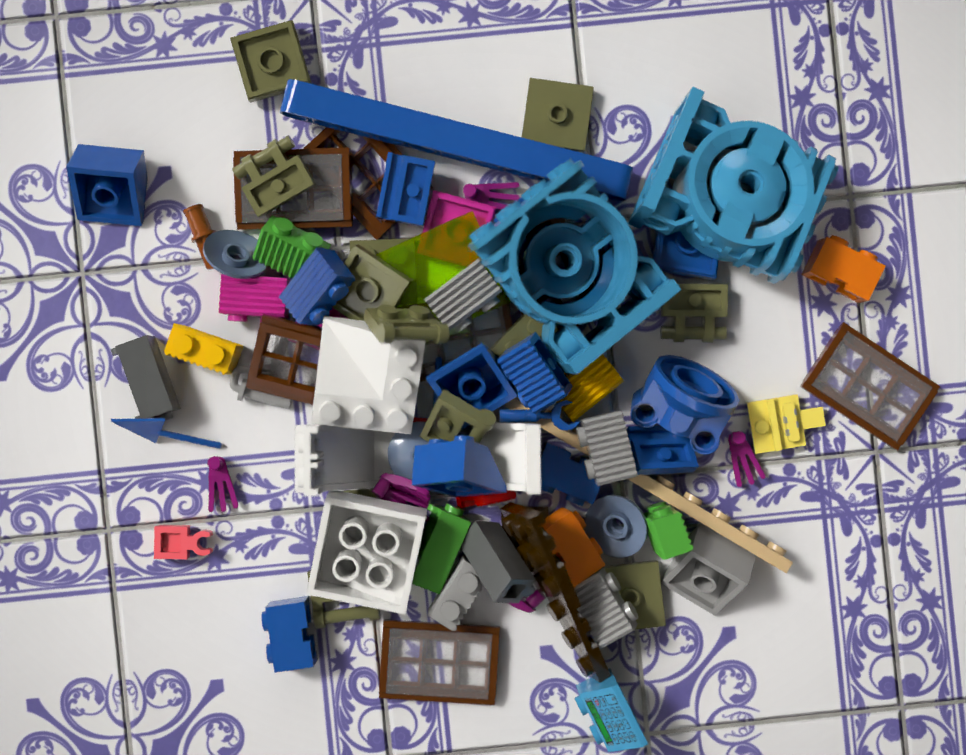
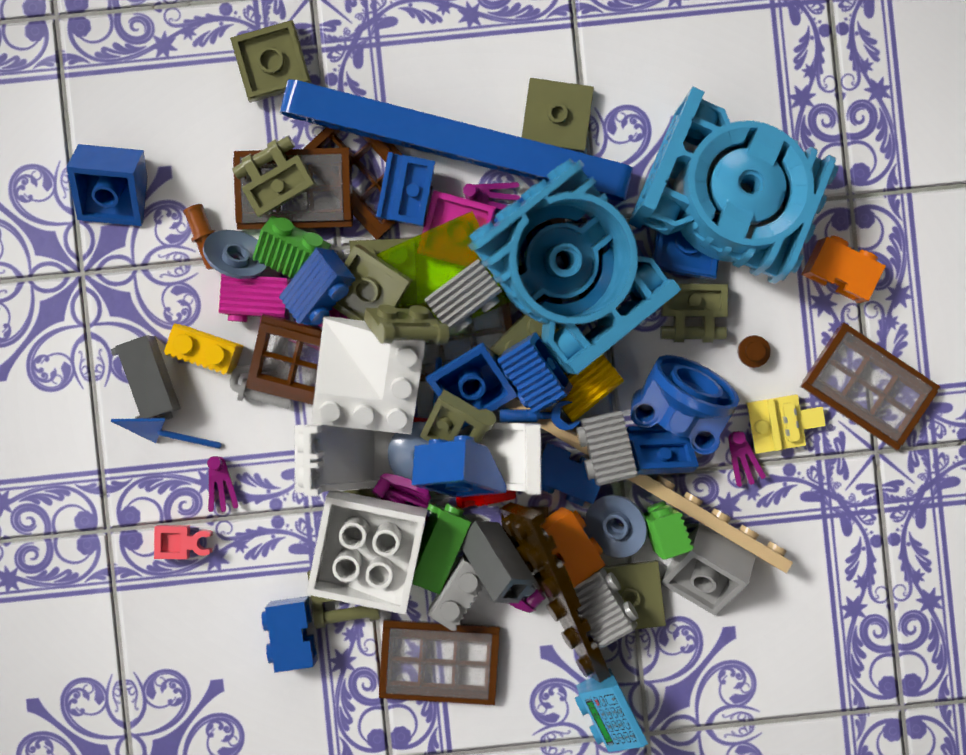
none -> reddish brown plate [737,335,771,368]

